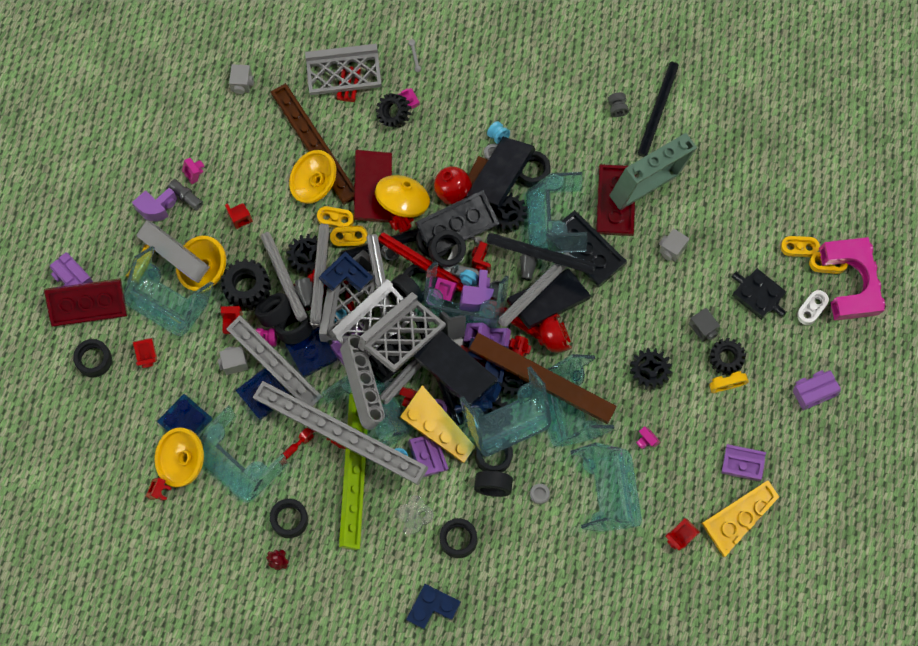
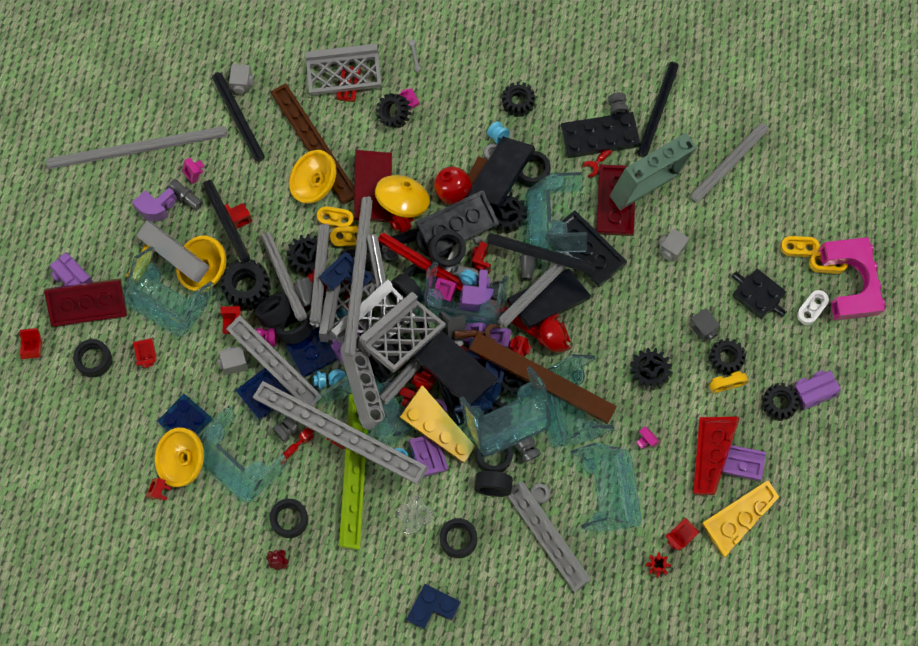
none -> red bracket [19,328,43,359]
none -> light grey axle [46,126,227,169]
none -> black axle [203,180,250,263]
none -> black axle [212,72,265,162]
none -> dark grey wheel [272,416,300,443]
none -> medium azure plate [313,371,326,390]
none -> medium azure plate [328,369,346,387]
none -> light grey axle [343,196,373,357]
none -> red gear [412,368,435,392]
none -> reddish brown piece [454,324,501,341]
none -> black tyre [502,82,535,117]
none -> light grey plate [508,481,591,592]
none -> dark grey wheel [515,437,541,463]
none -> black plate [561,112,640,158]
none -> red piece [582,150,613,178]
none -> red gear [645,552,671,579]
none -> light grey axle [691,123,768,203]
none -> red wing [693,416,740,495]
none -> black tyre [762,383,800,421]

